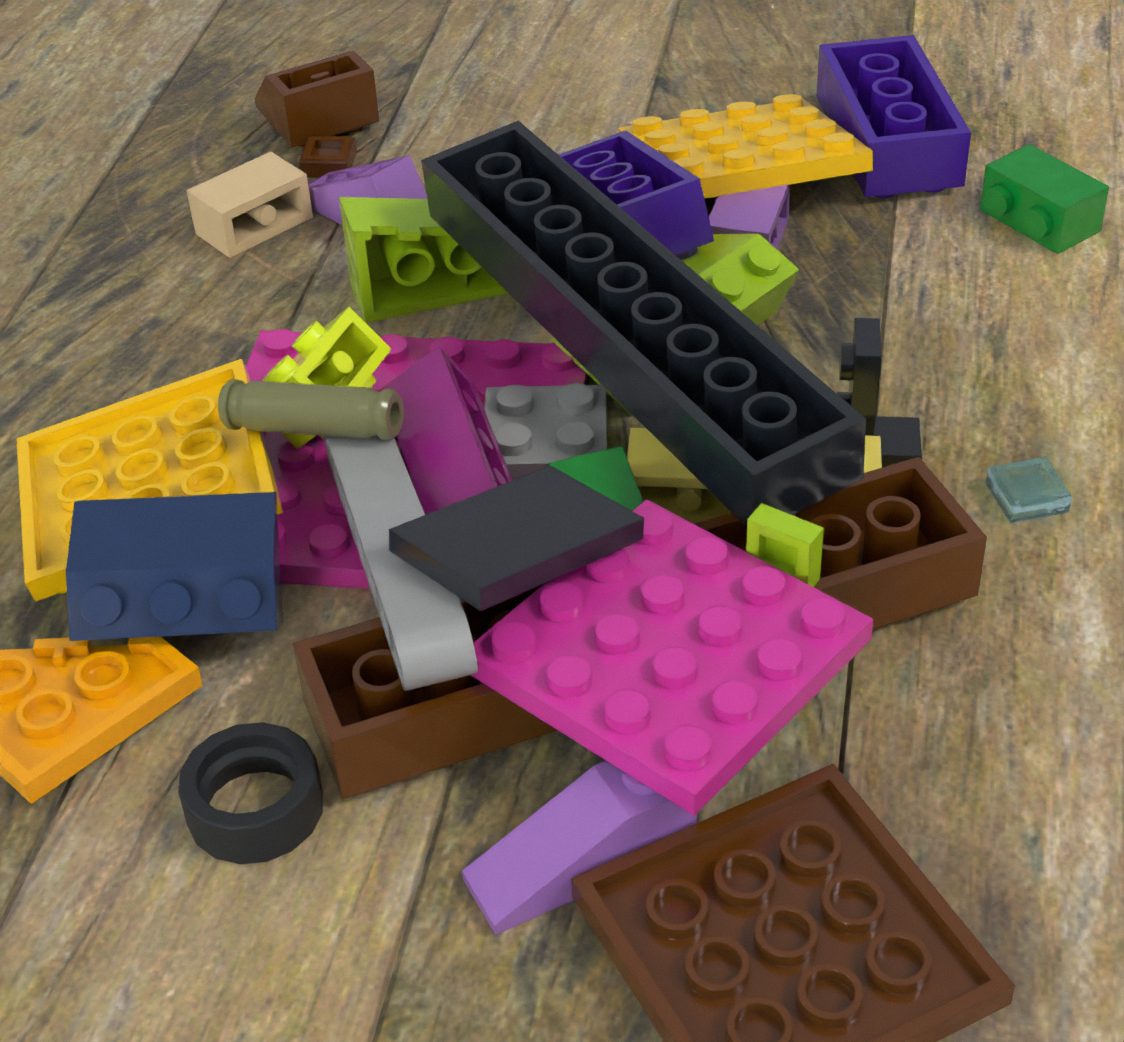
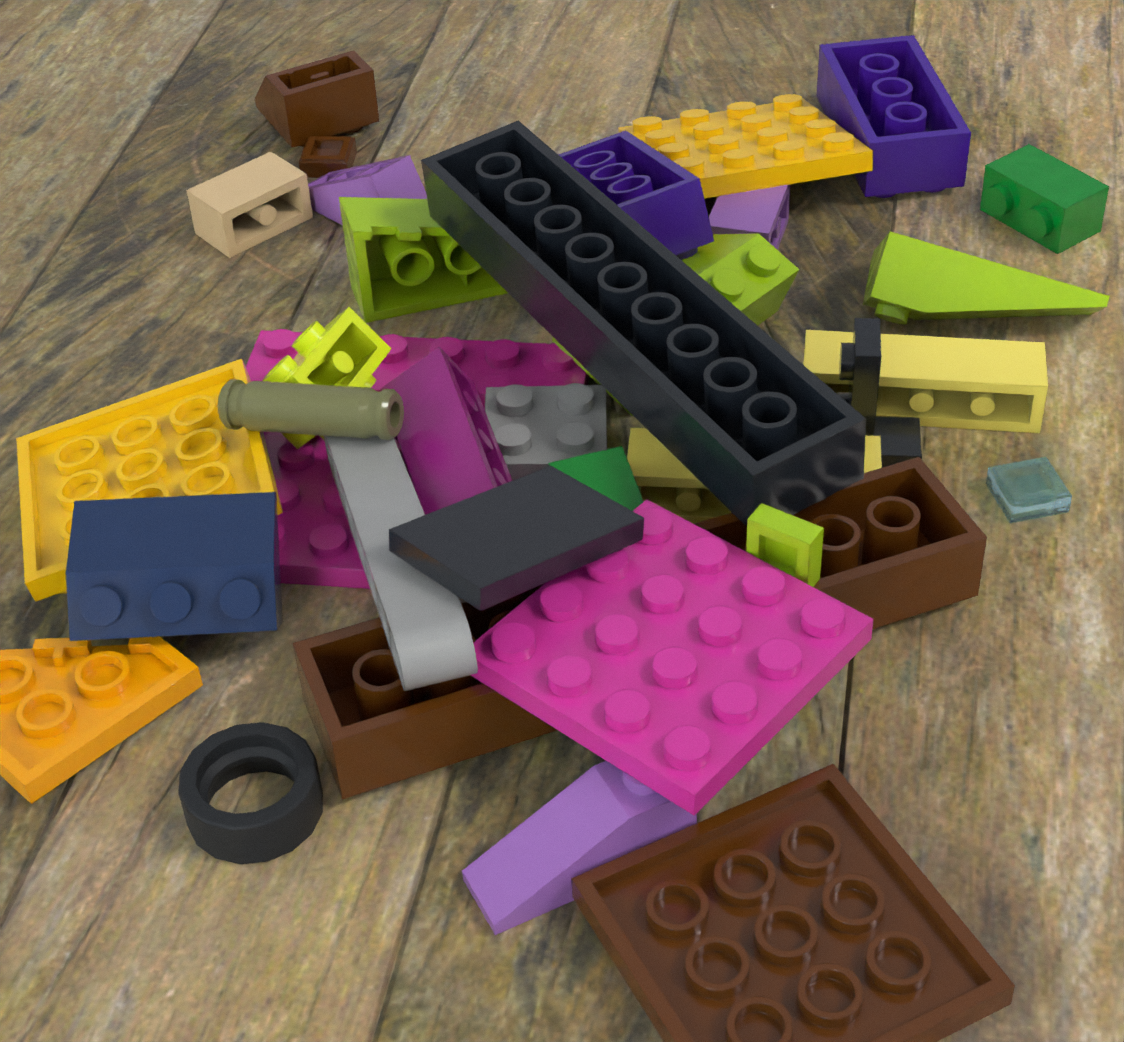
none -> light yellow brick [803,330,1048,433]
none -> lime wedge [863,231,1110,324]

